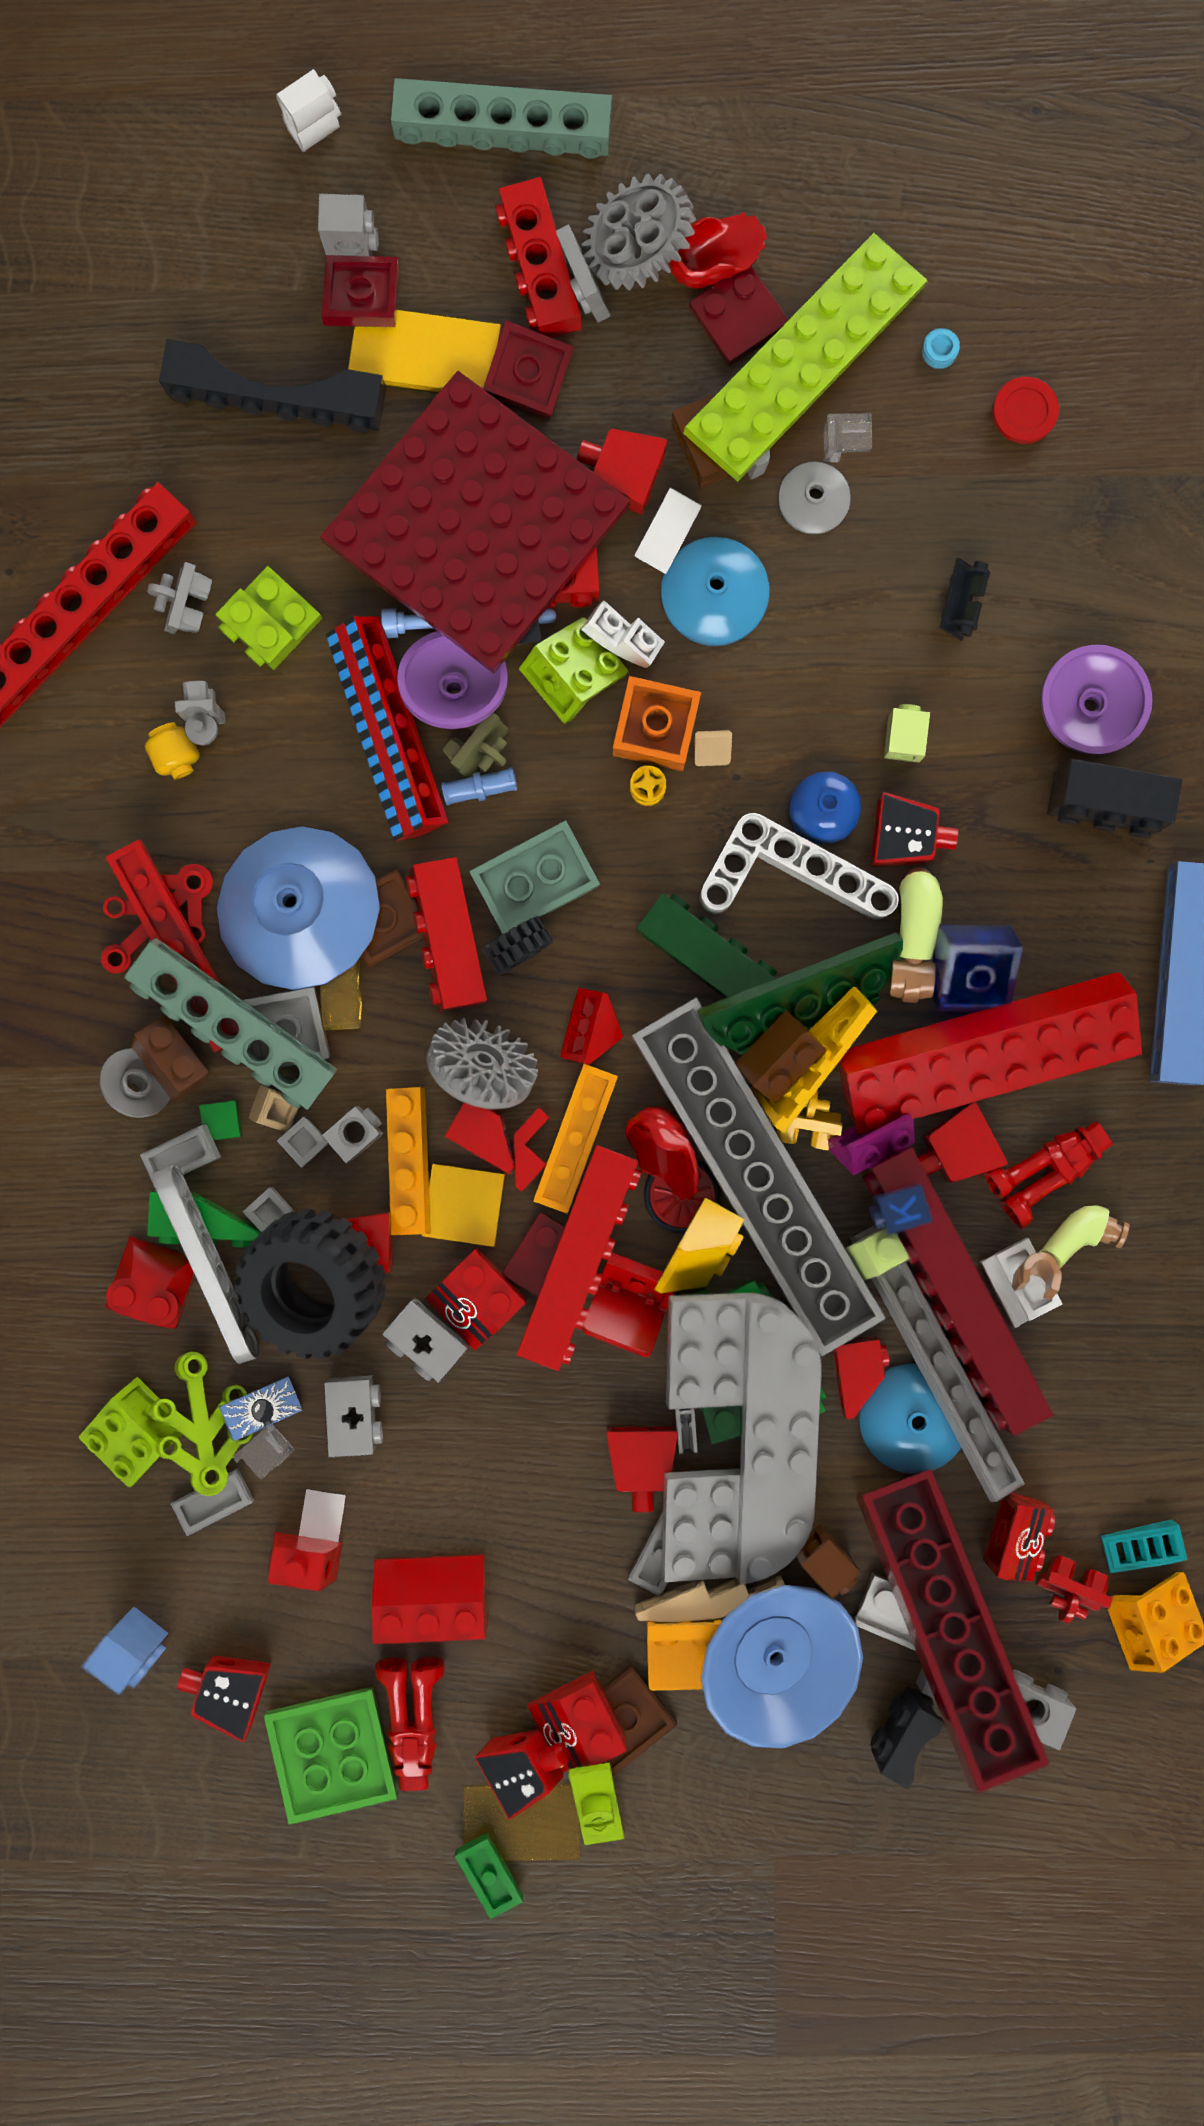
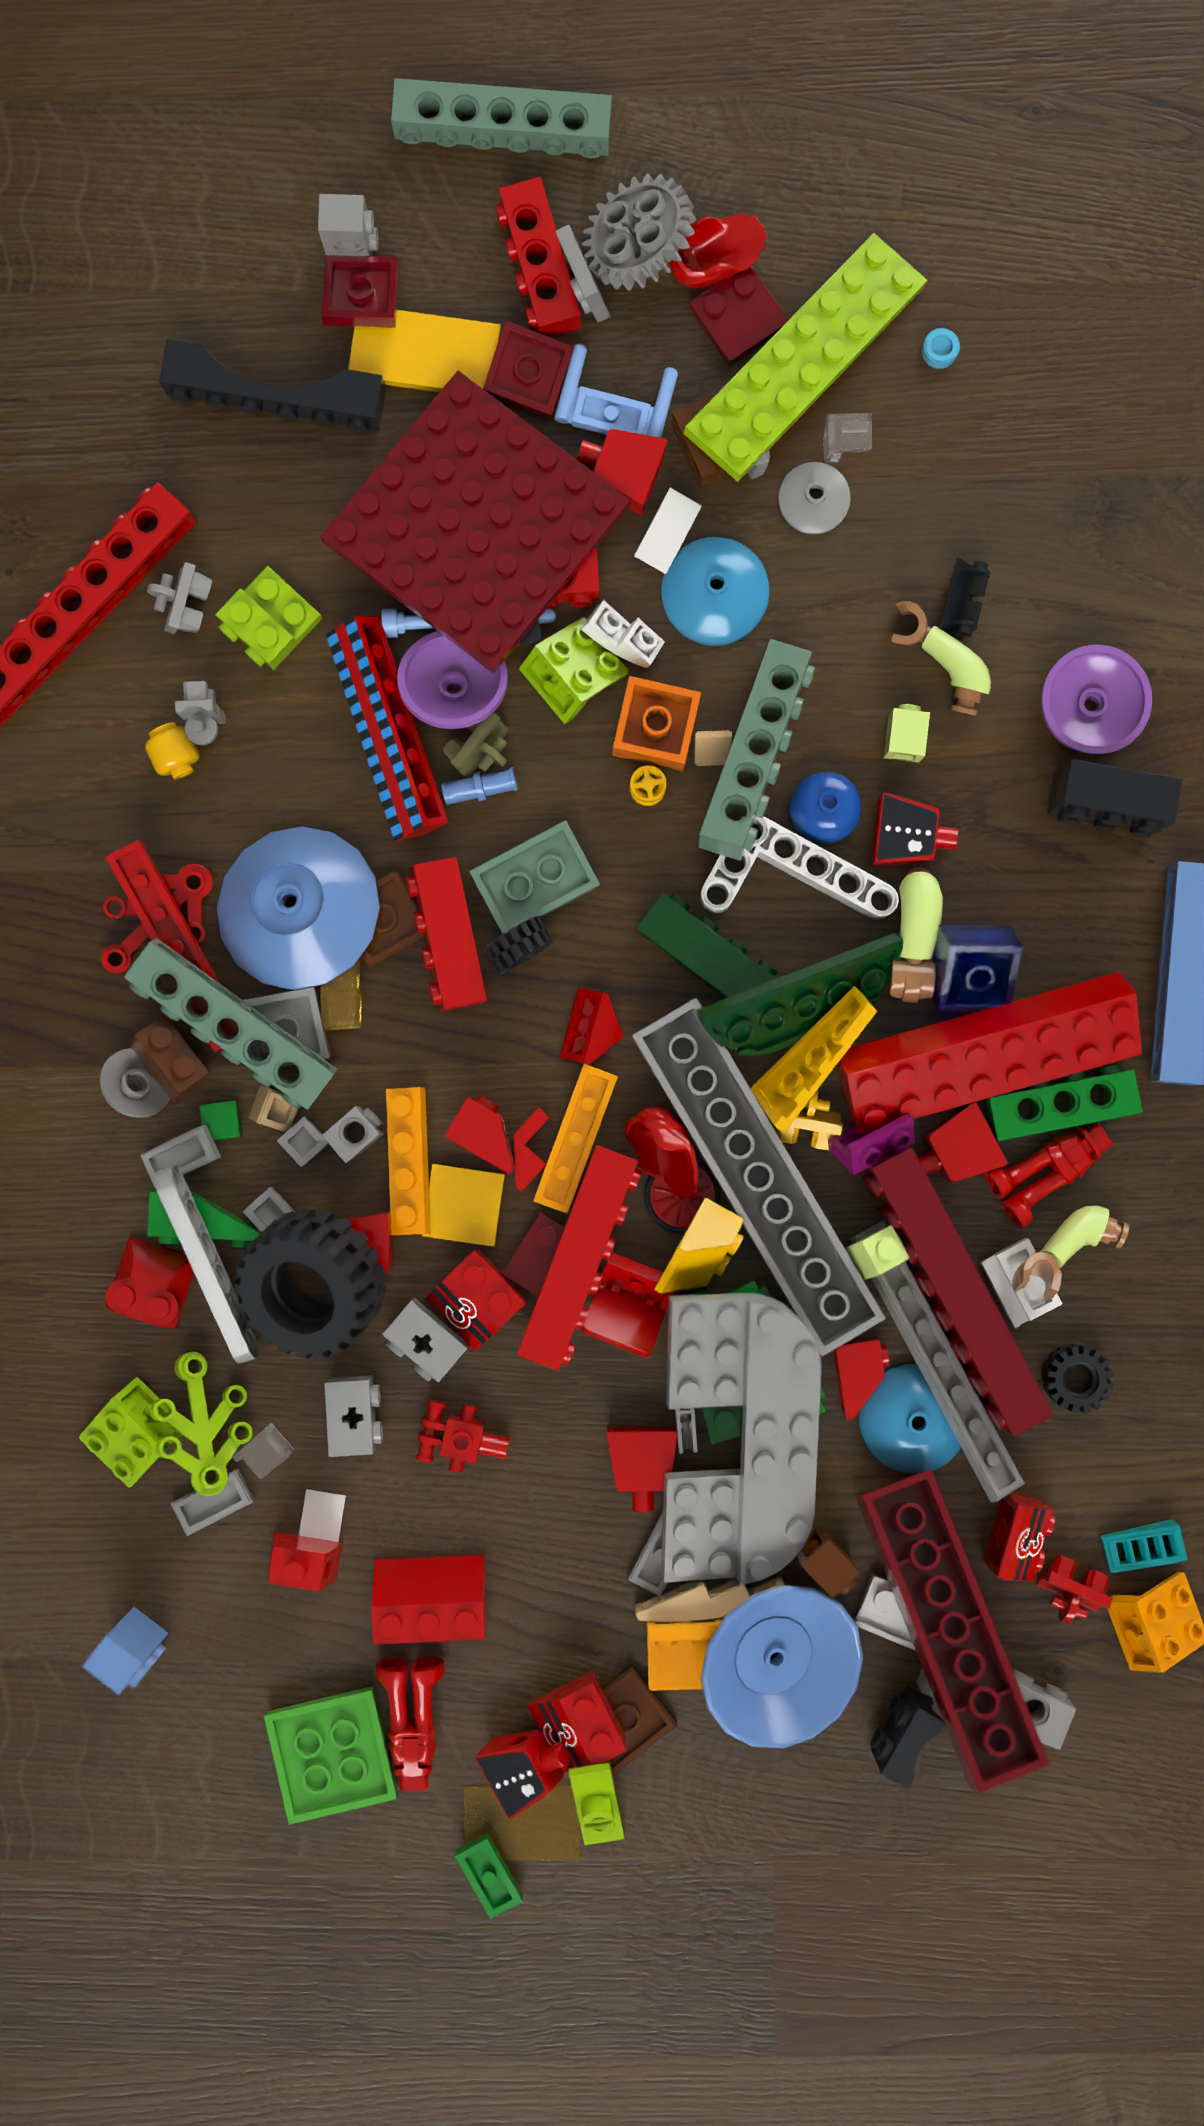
torso [177,1656,271,1742] -> none
tile [219,1376,302,1441] -> none
white brick [276,69,341,152] -> none
light grey wheel [426,1018,538,1109] -> none
reddish brown brick [735,1010,827,1103] -> none
dark blue brick [869,1184,933,1235] -> none
red piece [992,377,1059,444] -> none
none -> red piece [415,1399,510,1473]
none -> light blue plate [554,344,678,438]
none -> sand green brick [699,639,816,861]
none -> yellowish green piece [891,601,991,716]
none -> green brick [983,1064,1143,1141]
none -> black tyre [1041,1343,1114,1413]

